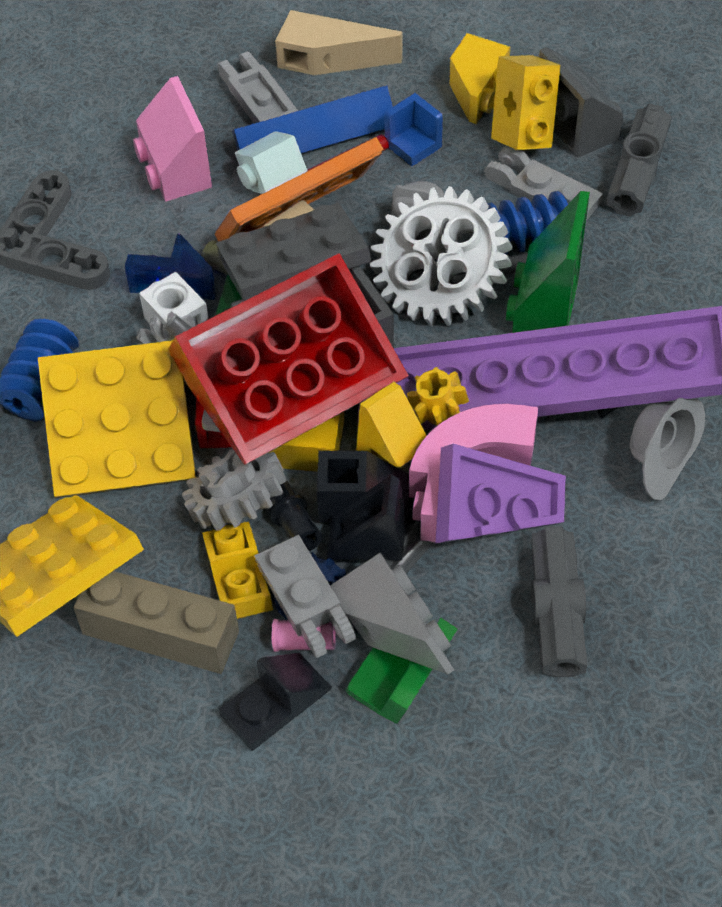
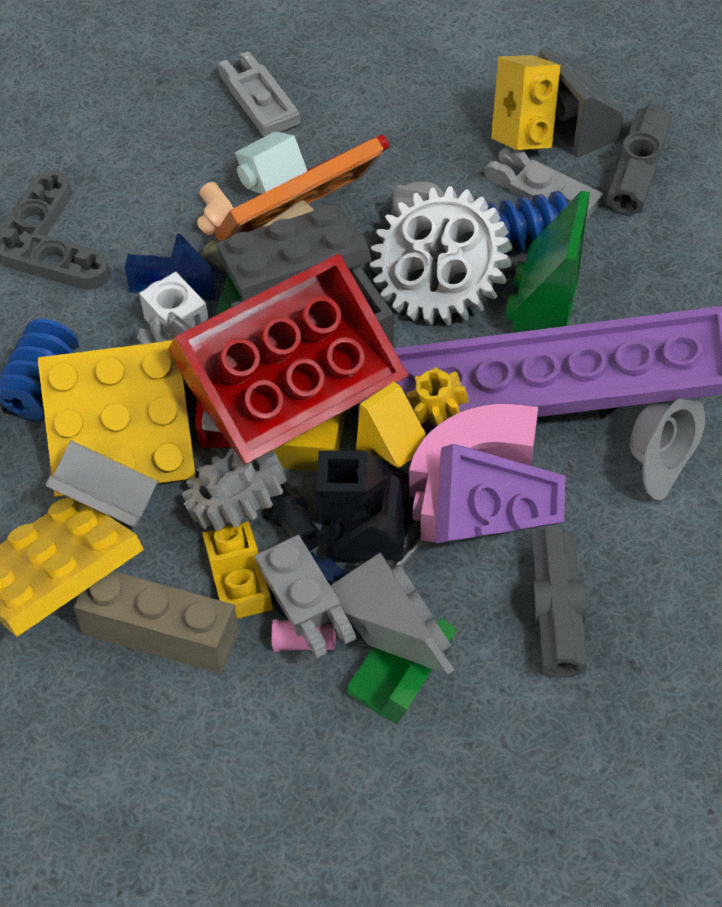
bright pink slope [133,76,212,202] -> none
black slope [219,653,332,751] -> none
blue tile [232,85,393,153] -> none
tan slope [275,10,403,75] -> none
blue panel [384,93,443,166] -> none
yellow slope [450,33,510,124] -> none
none -> light grey panel [45,440,159,527]
none -> light nougat arm [197,182,233,236]

